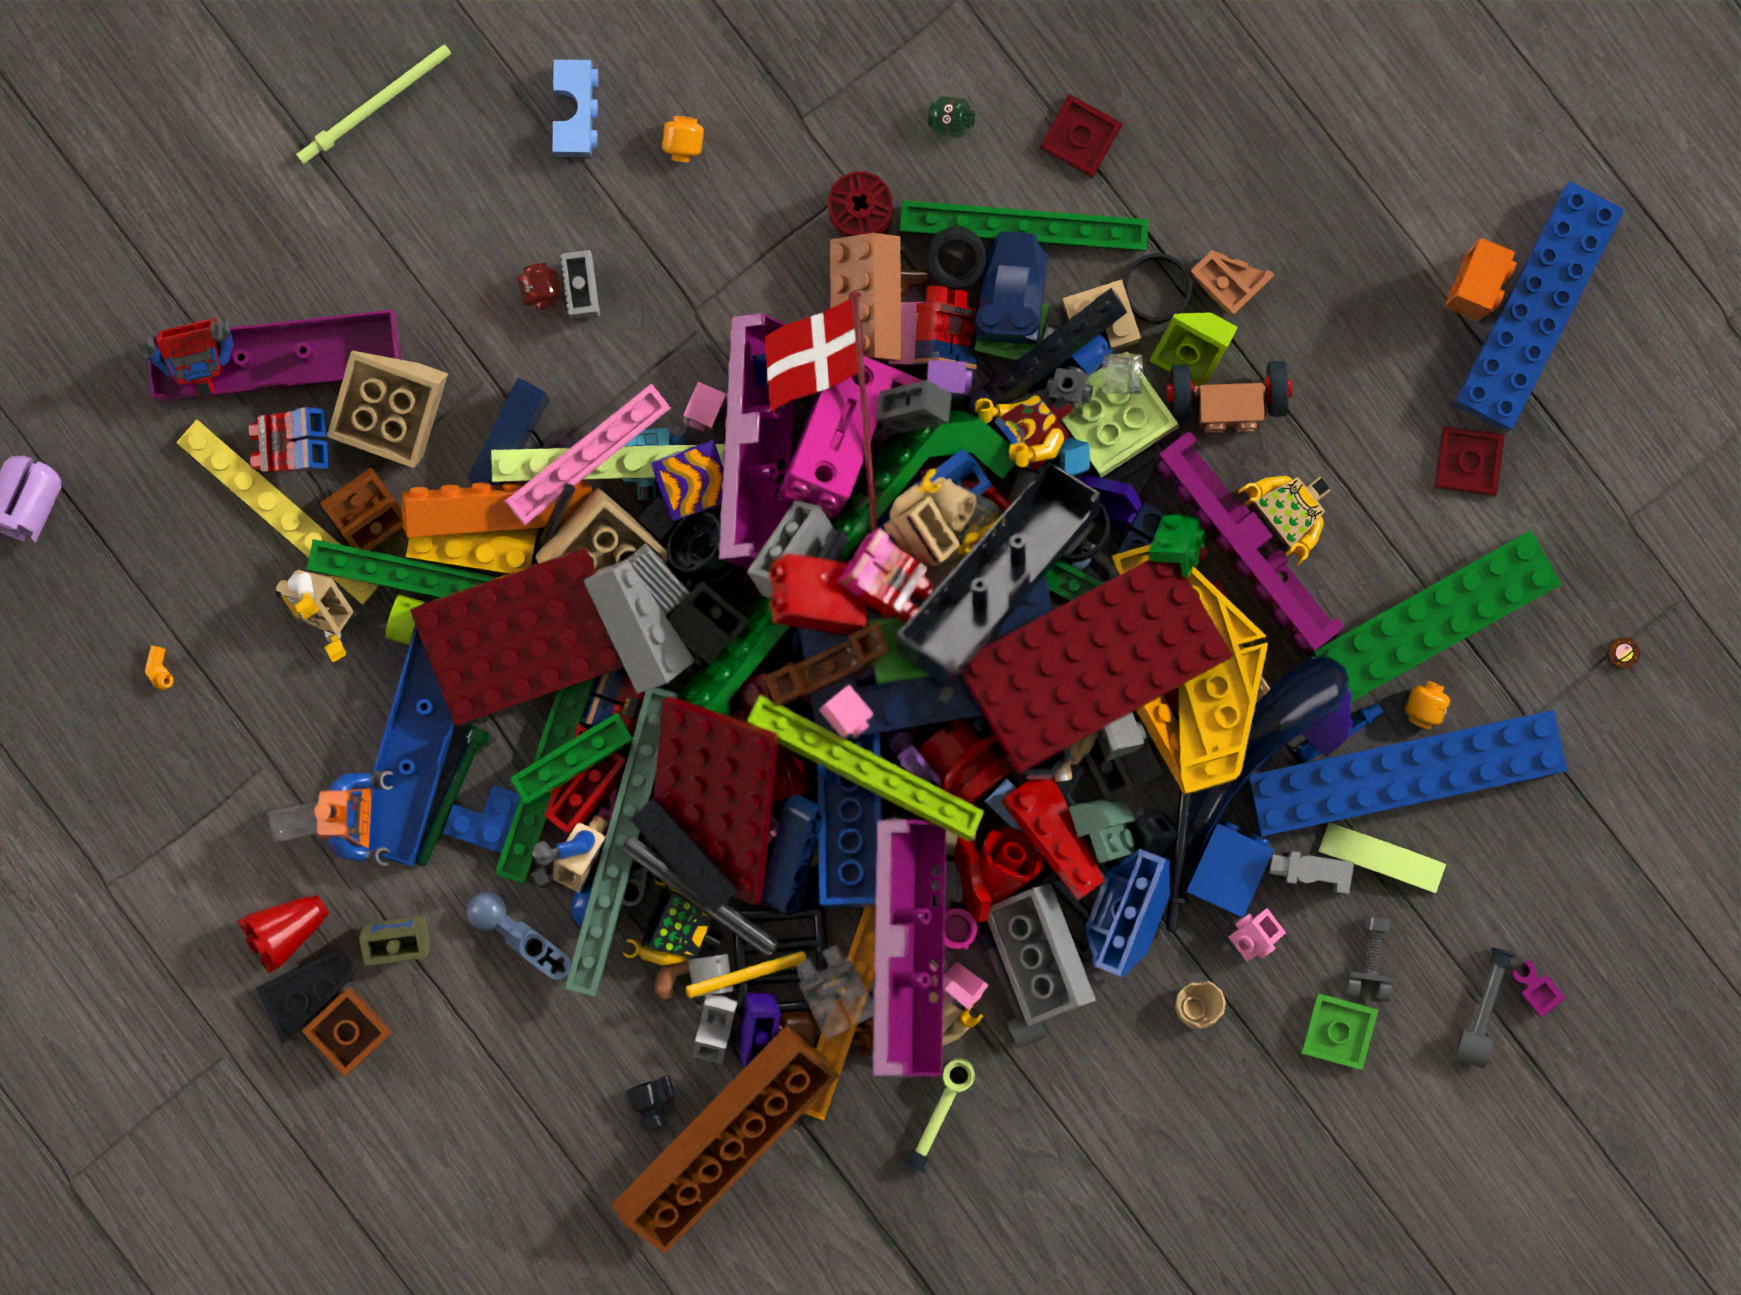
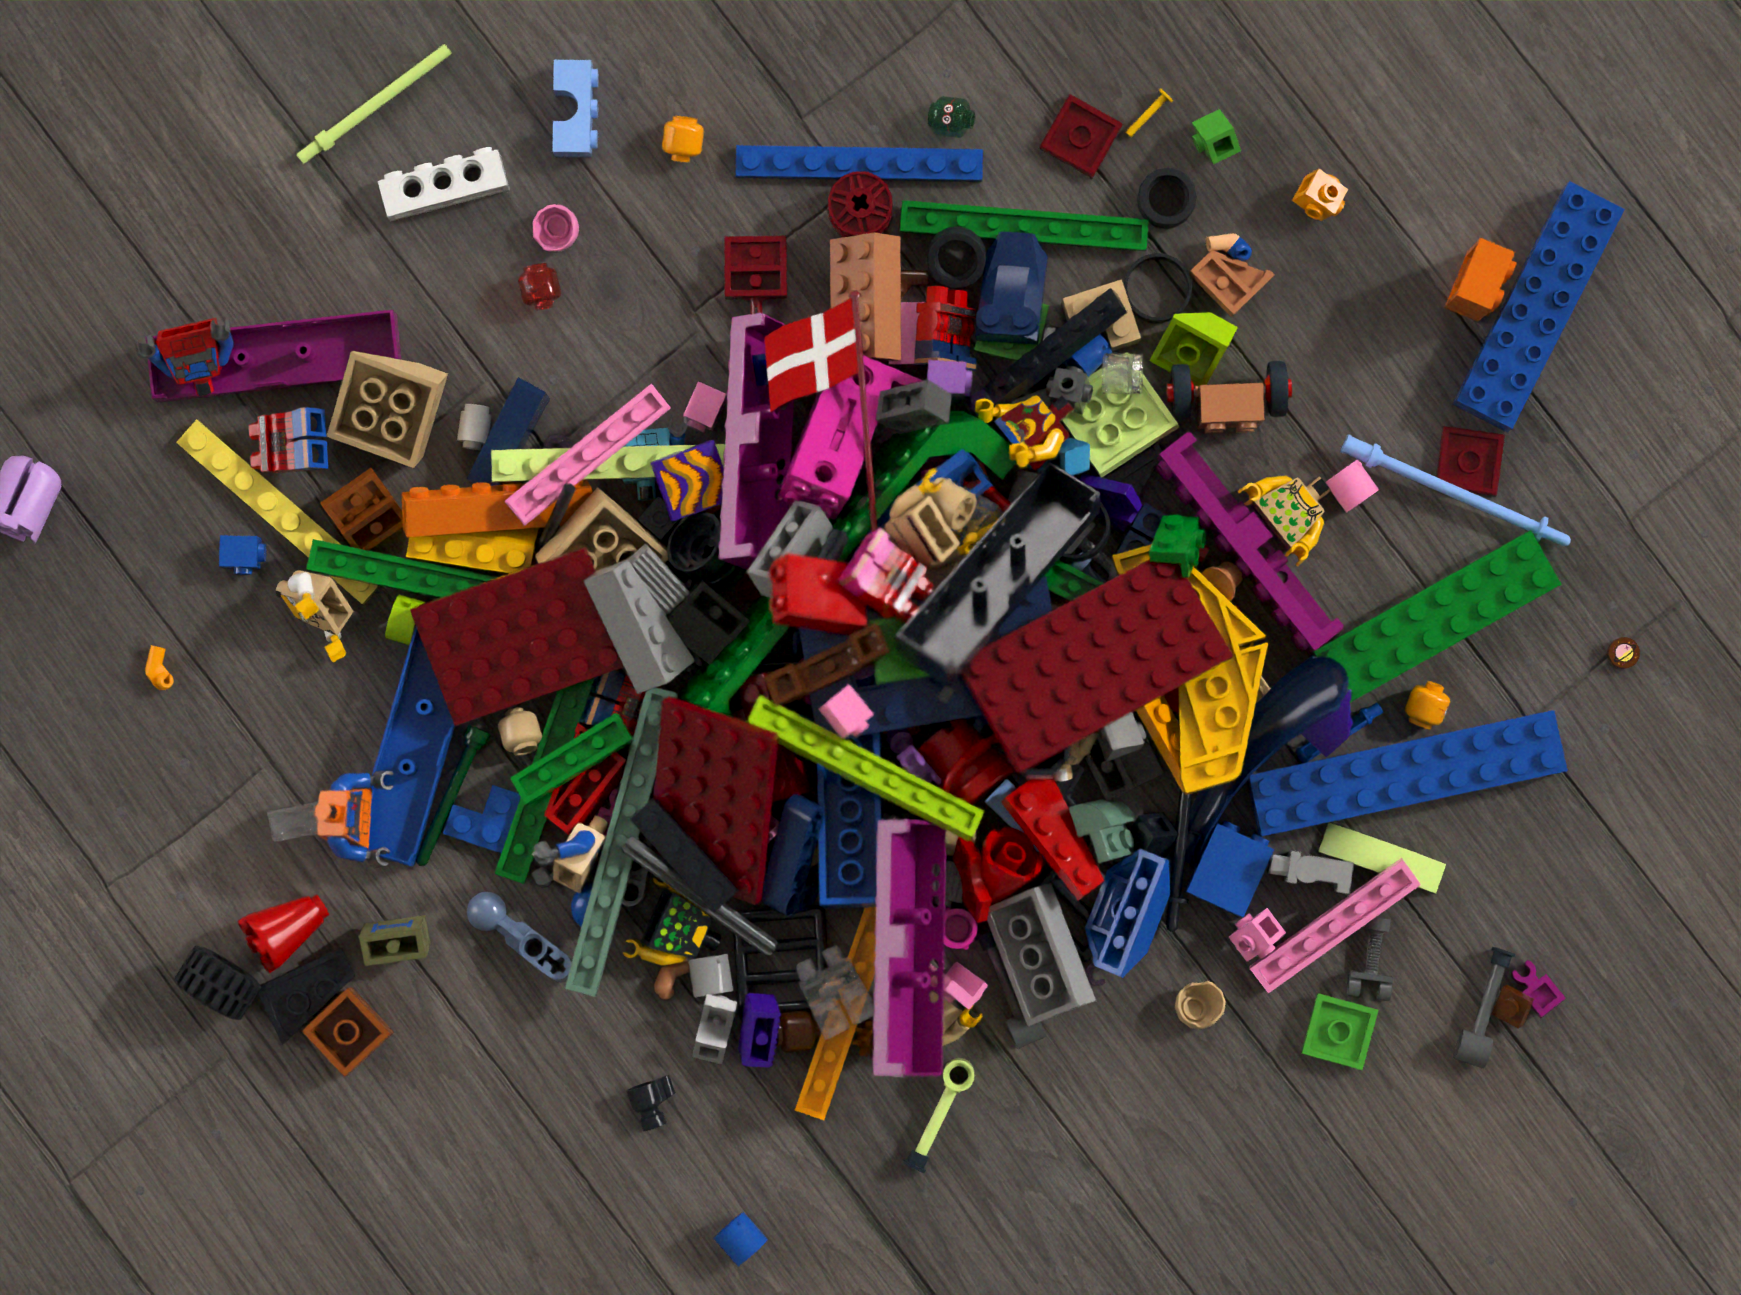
light grey brick [560,250,600,320] -> none
dark orange brick [612,1025,839,1254] -> none
yellow bar [686,951,807,998] -> none
none -> black tyre [174,946,261,1020]
none -> blue brick [219,535,266,575]
none -> white brick [378,147,509,221]
none -> white brick [457,404,492,450]
none -> tan head [498,707,542,756]
none -> bright pink hair [533,204,579,251]
none -> blue piece [713,1211,768,1266]
none -> dark red plate [724,236,787,314]
none -> blue plate [736,145,983,182]
none -> yellow pin [1126,88,1173,137]
none -> black tyre [1137,167,1197,229]
none -> bright green brick [1192,109,1241,165]
none -> nougat piece [1201,562,1242,601]
none -> arm [1206,234,1252,261]
none -> bright pink plate [1249,858,1421,994]
none -> light orange brick [1292,169,1348,221]
none -> bright pink piece [1325,460,1379,513]
none -> light blue bar [1340,434,1571,546]
none -> reddish brown plate [1492,985,1534,1029]

